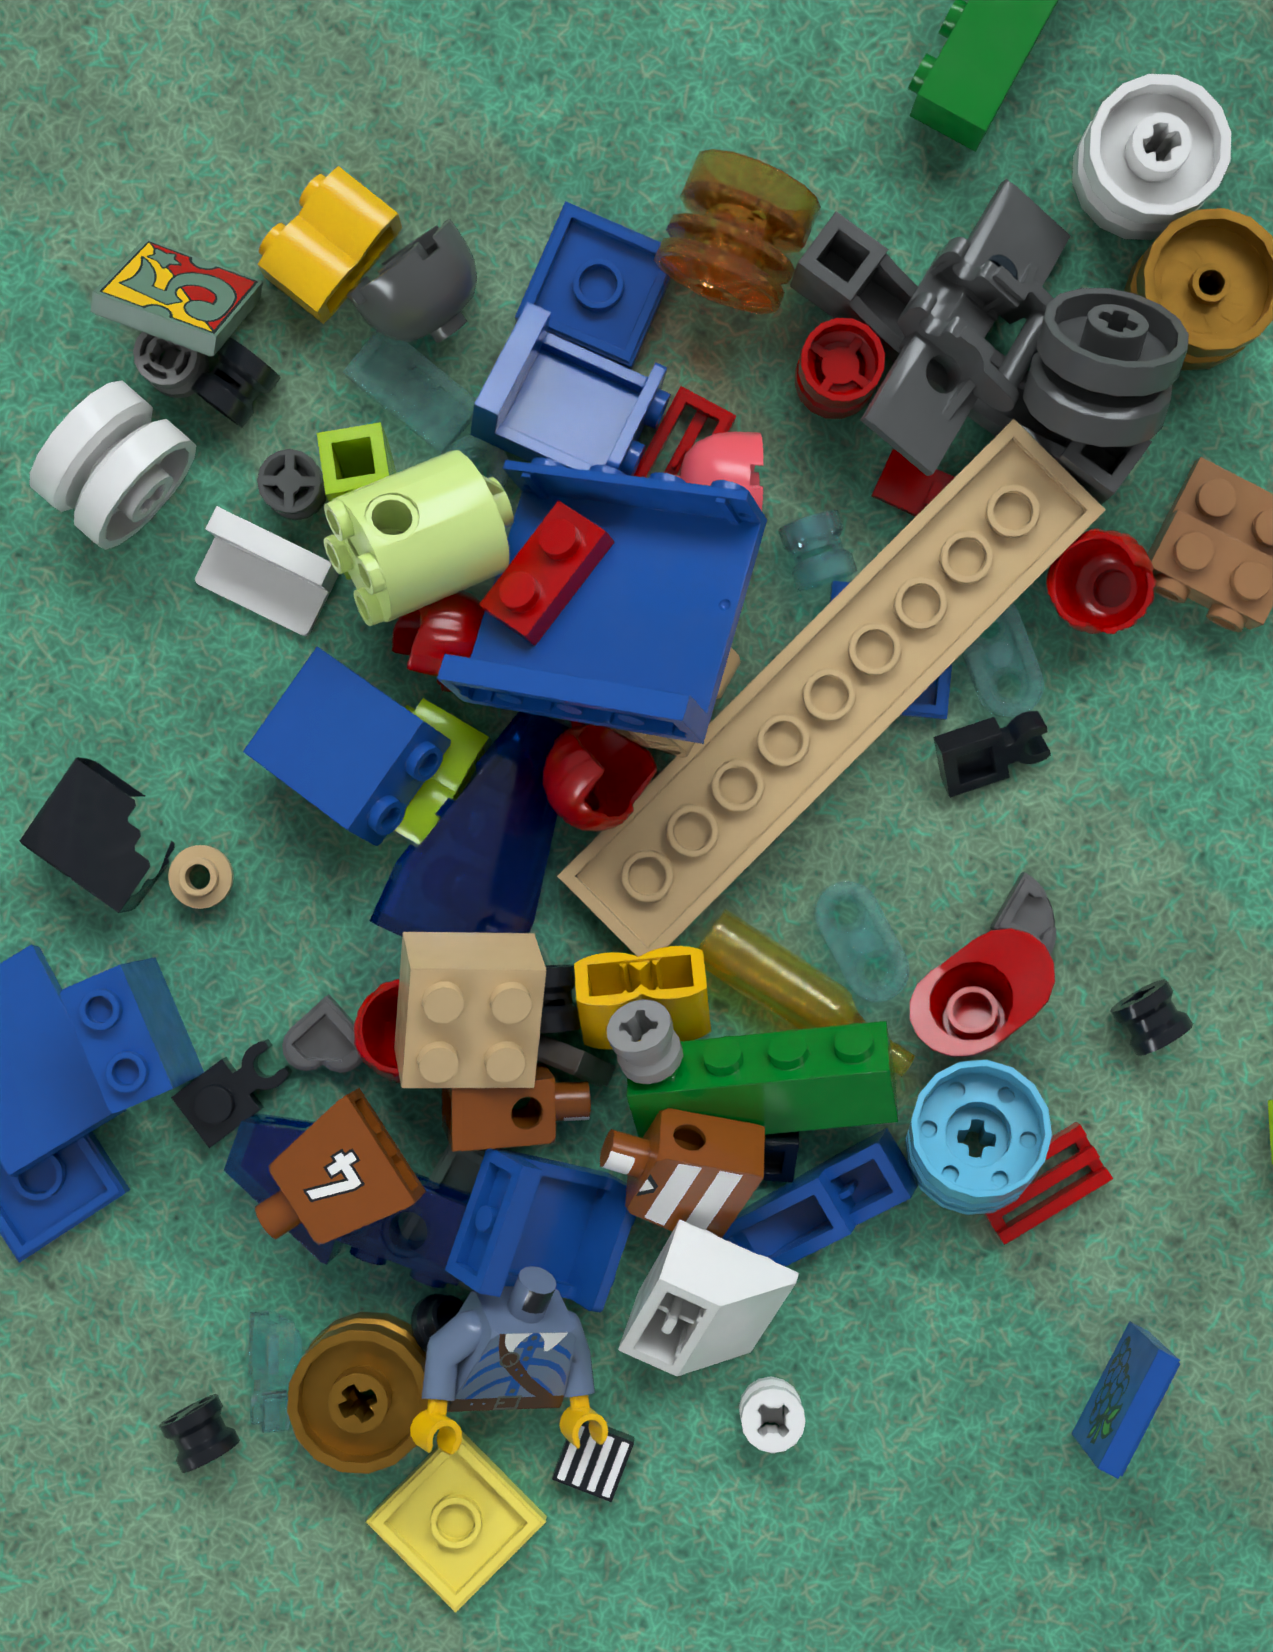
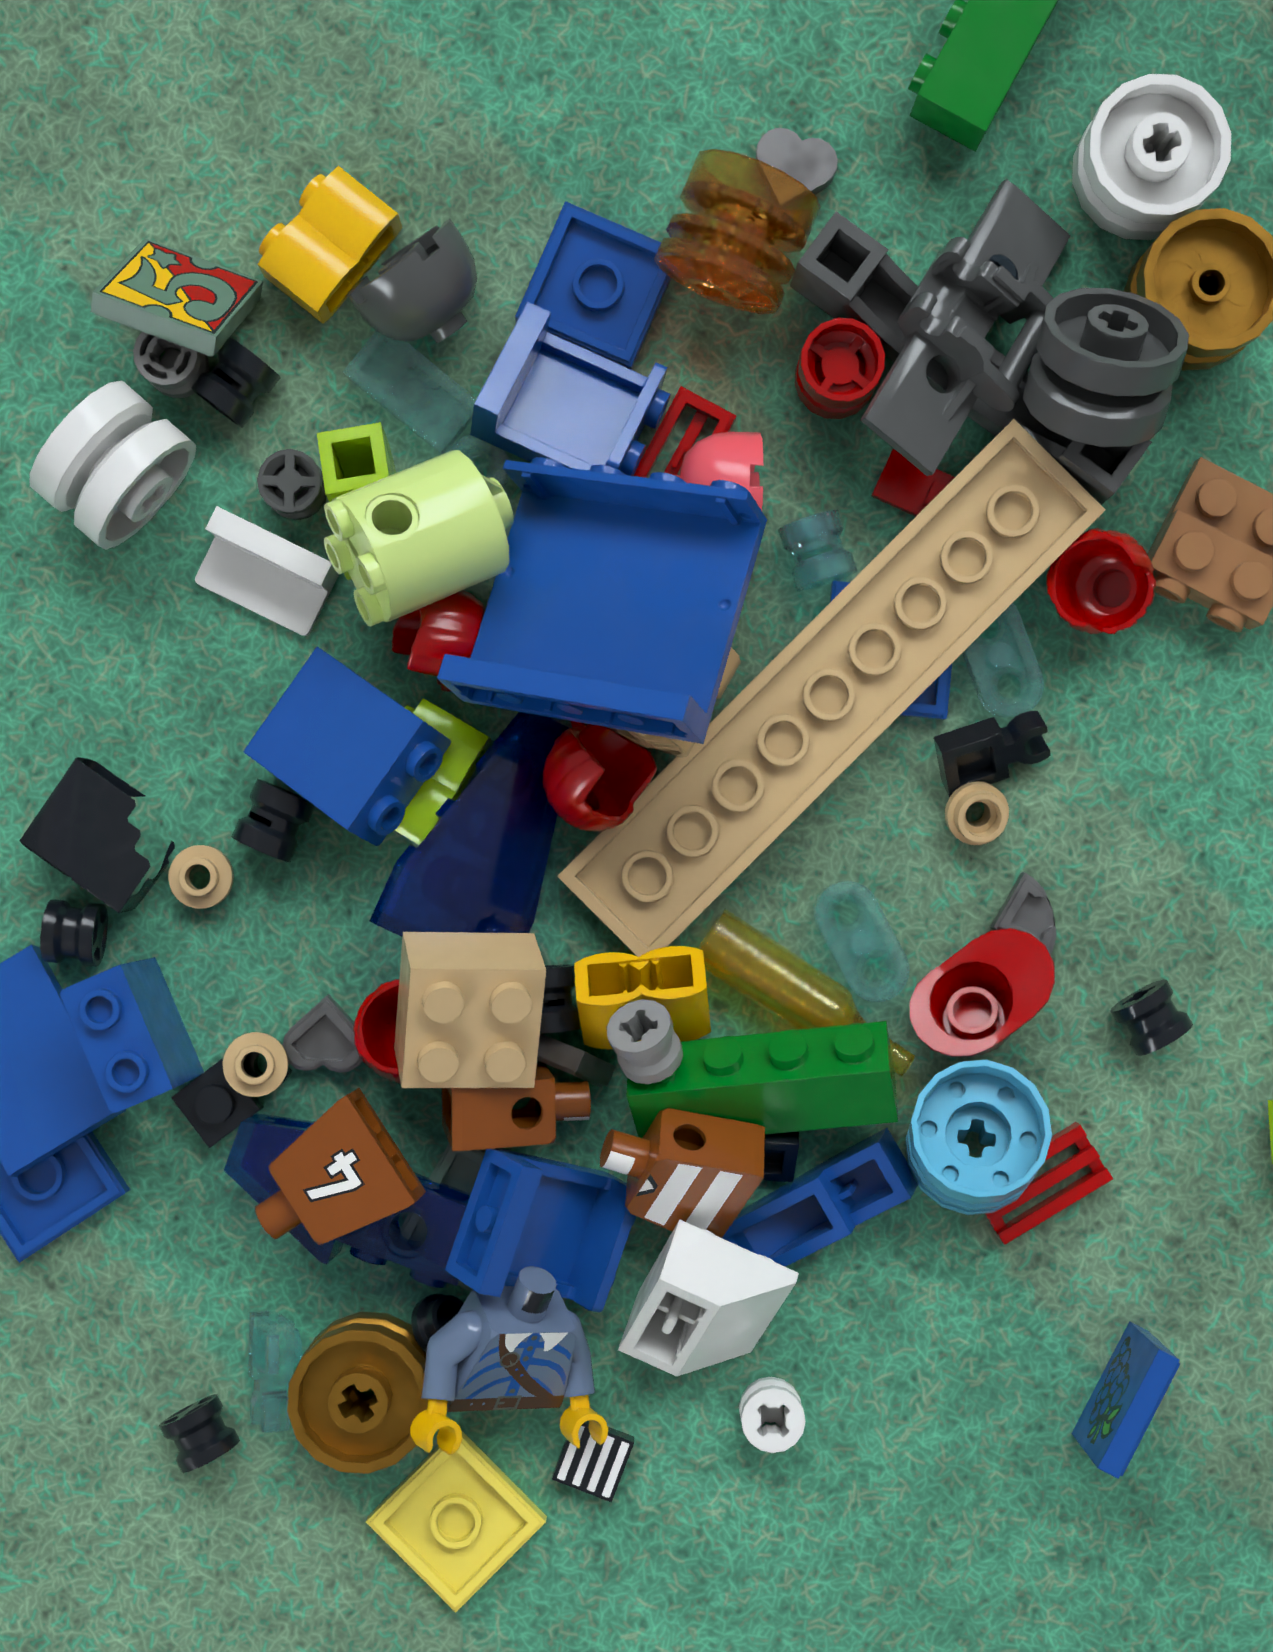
red plate [479,500,615,646] -> none
none -> black wheel [40,899,108,967]
none -> tan plate [223,1032,289,1097]
none -> black wheel [231,779,315,862]
none -> flat silver tile [755,128,838,213]
none -> tan plate [945,781,1009,845]

